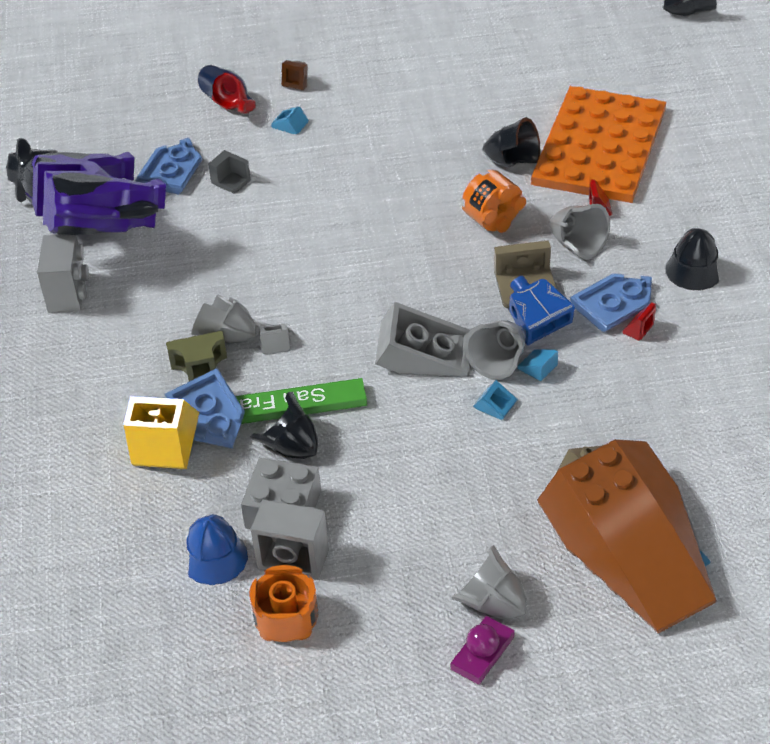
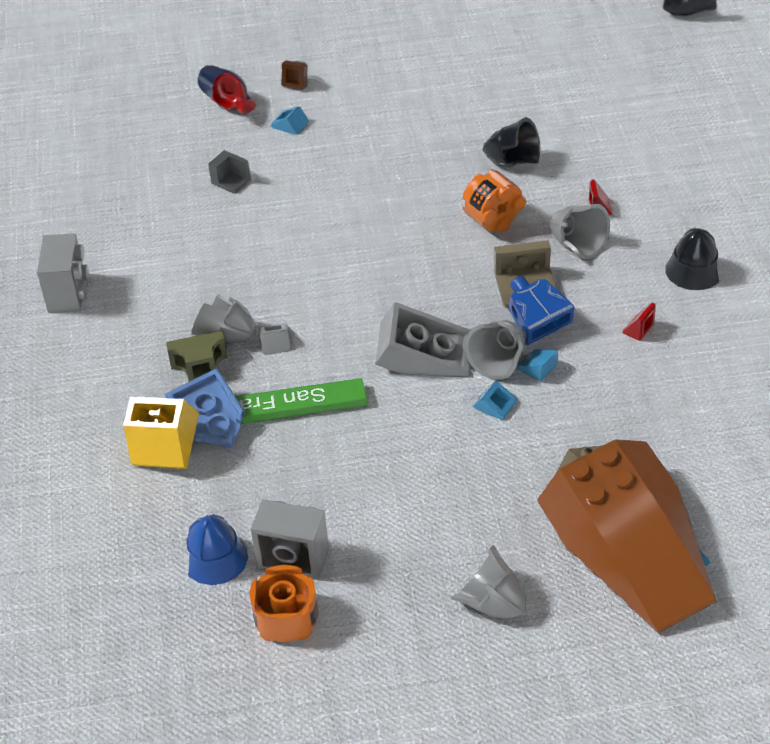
dark purple animal [6,138,166,235] -> none
medium blue tile [135,138,202,194] -> none
light grey brick [241,457,321,529] -> none
black helmet [250,392,318,459] -> none
magenta tile [450,616,515,685] -> none
orange plate [531,86,666,203] -> none
medium blue tile [570,273,652,332] -> none

